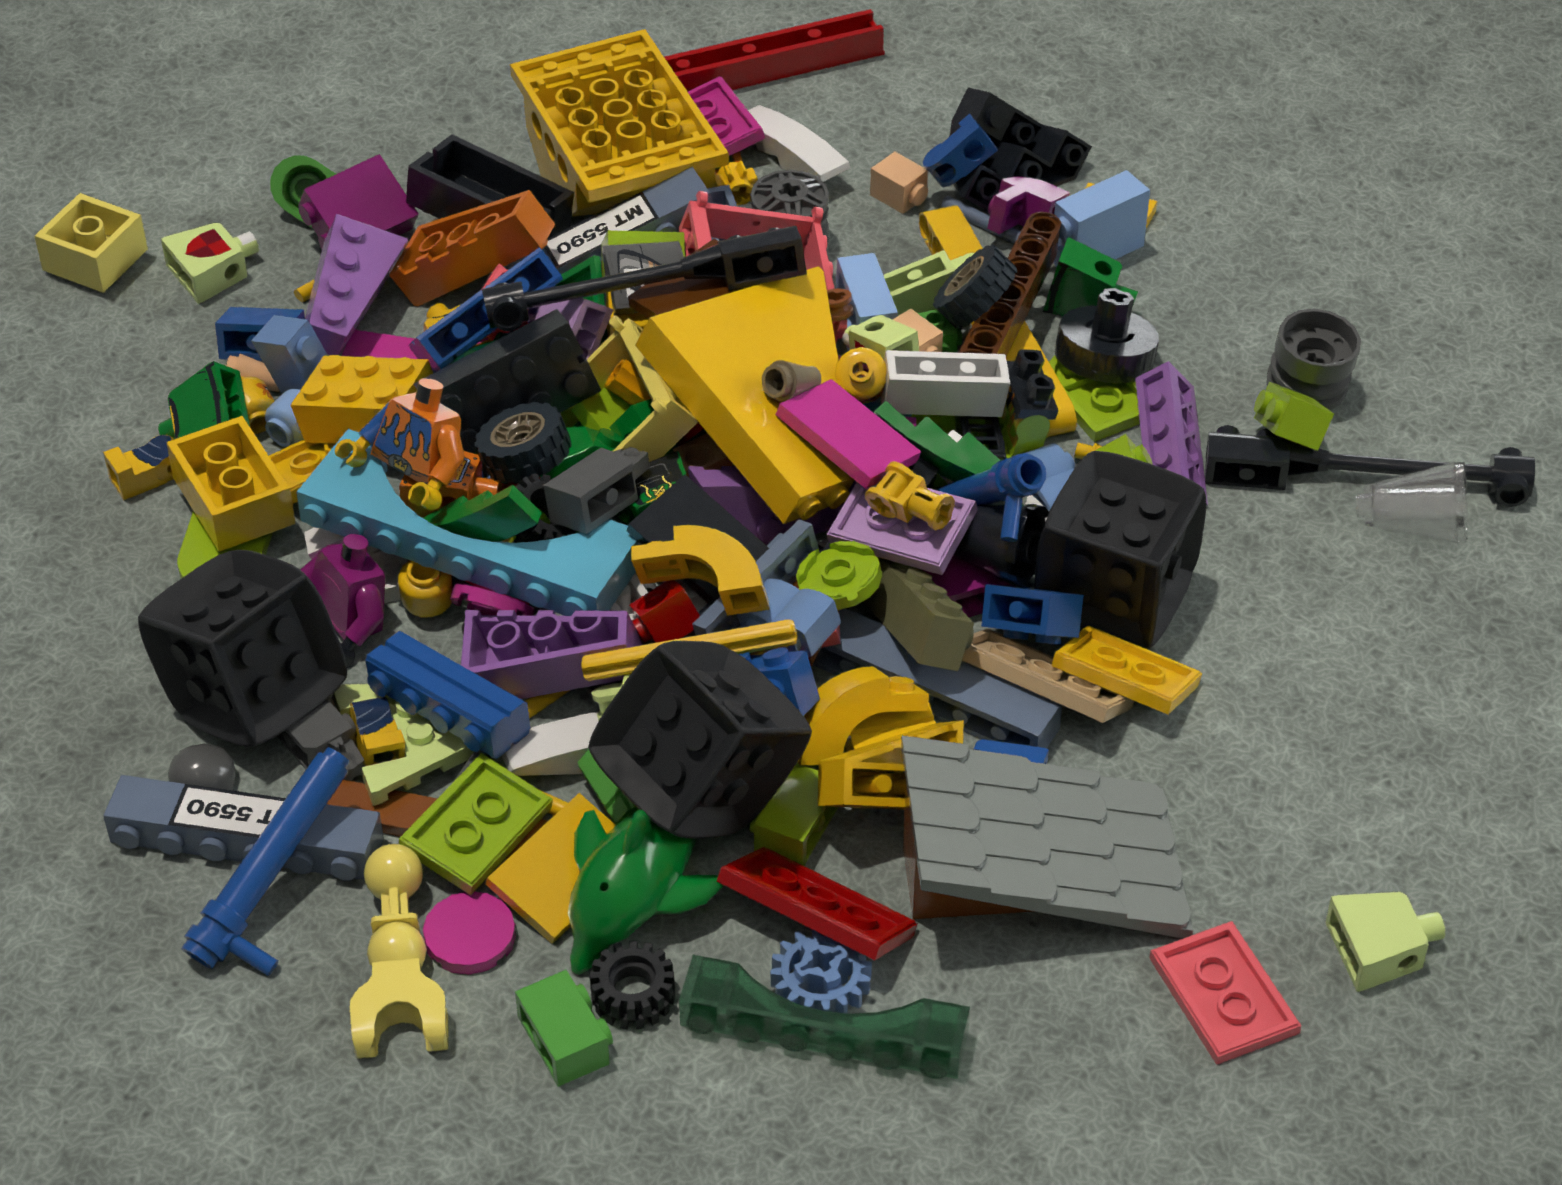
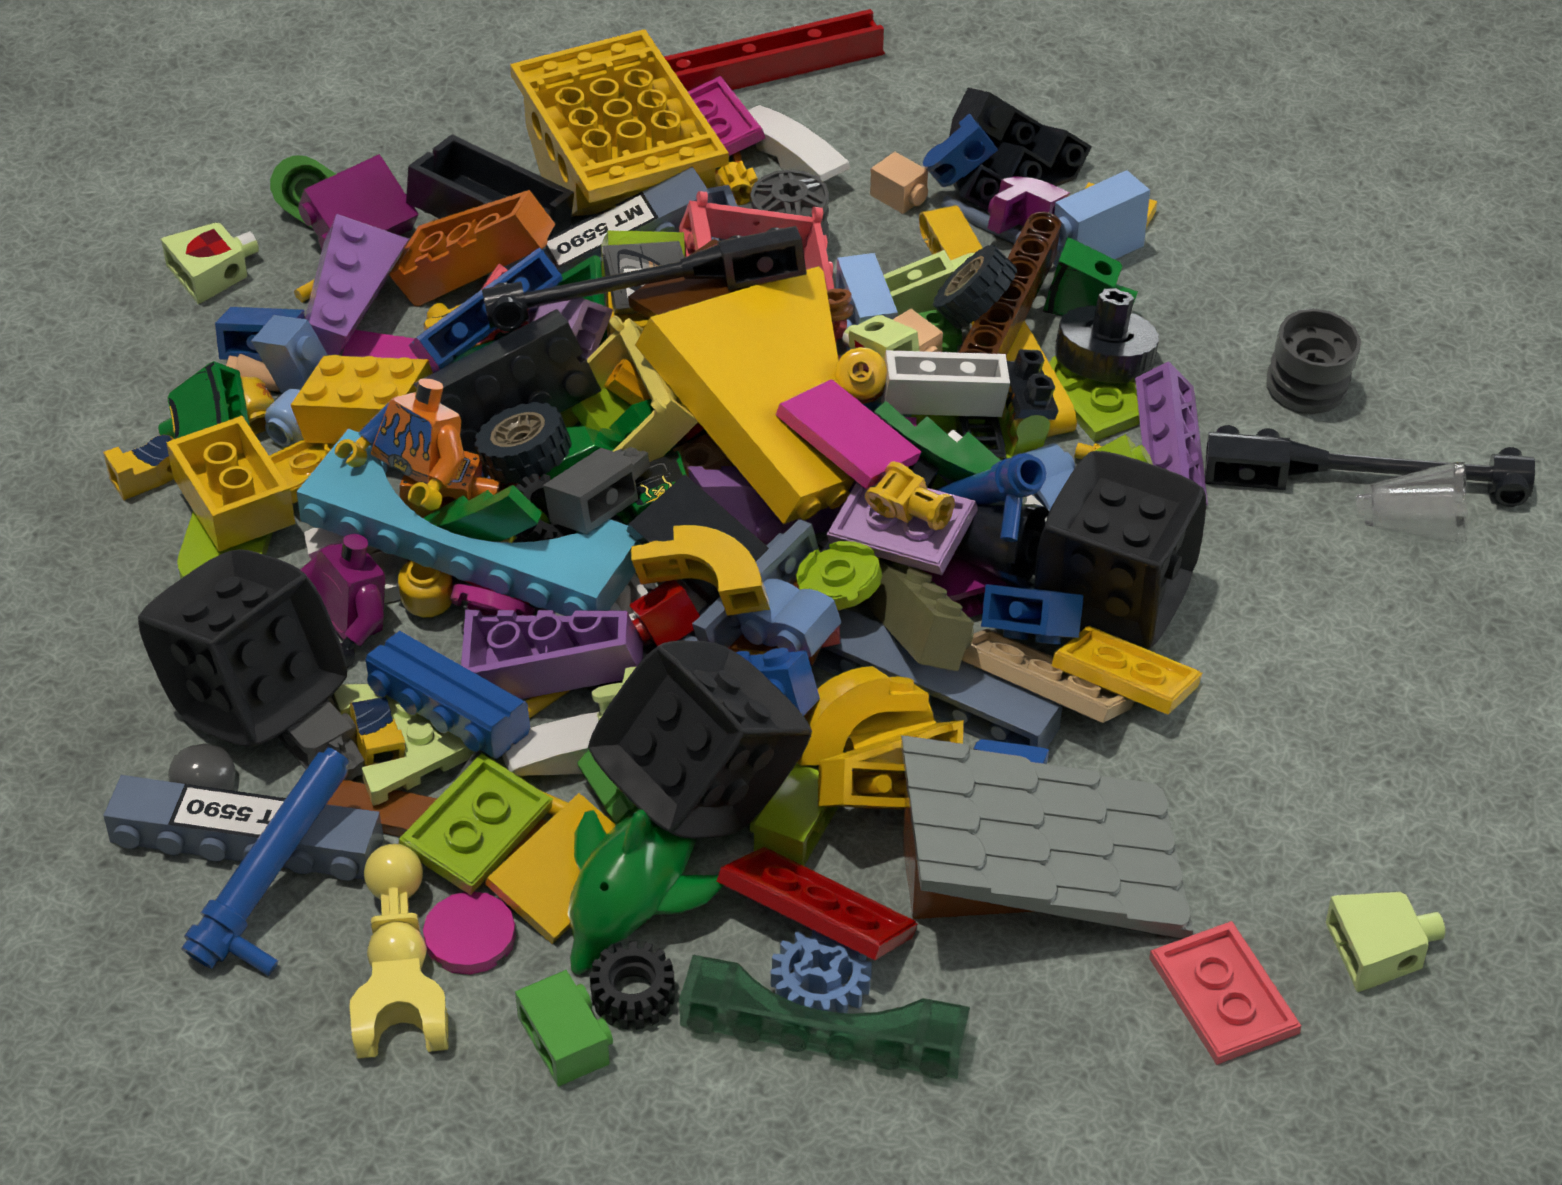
light yellow brick [35,193,148,293] -> none
yellow axle [581,619,797,681] -> none
dark tan cone [762,360,821,402] -> none
lime brick [1254,382,1334,451] -> none

